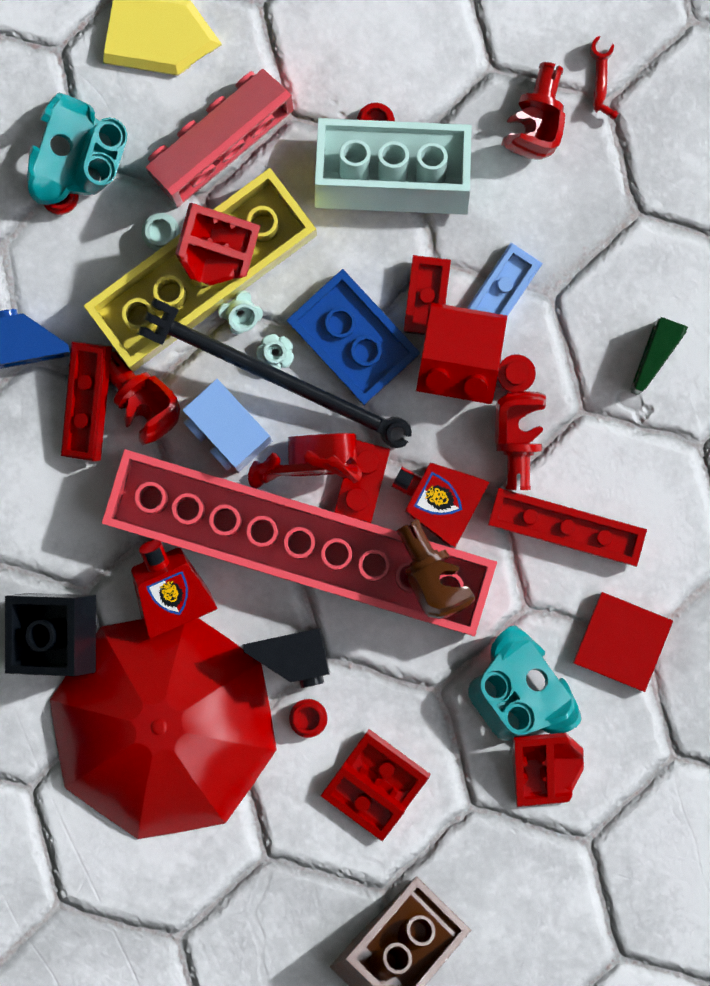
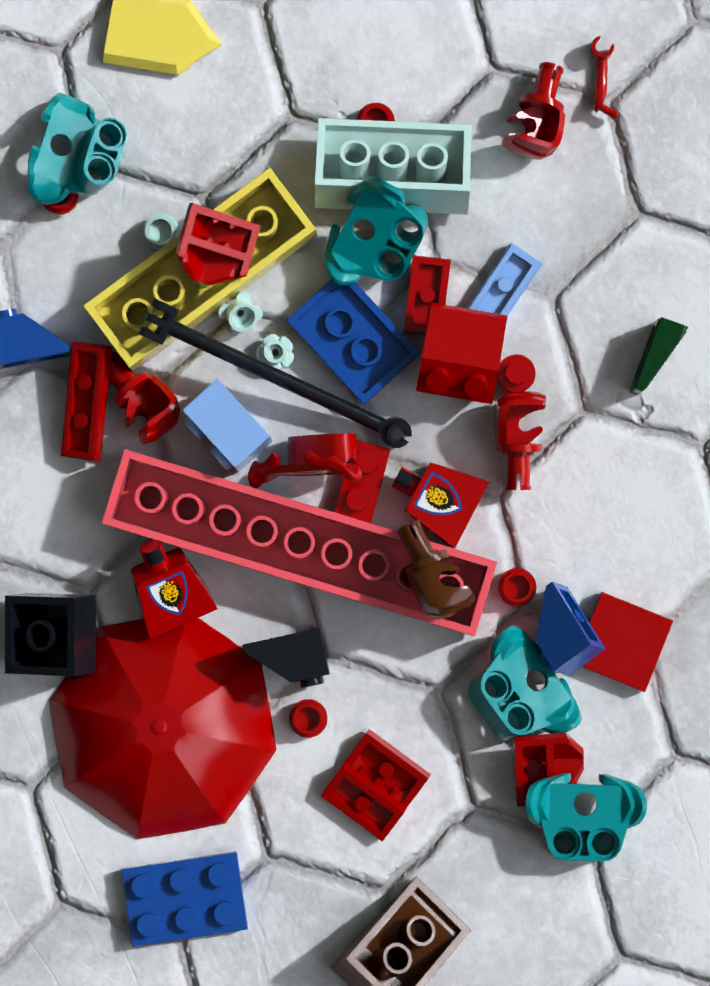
coral slope [145,69,294,208] -> none
red plate [488,488,647,567] -> none
none -> blue plate [122,851,248,947]
none -> teal piece [324,176,429,285]
none -> red plate [498,568,537,607]
none -> teal piece [526,773,647,861]
none -> blue slope [535,582,606,675]

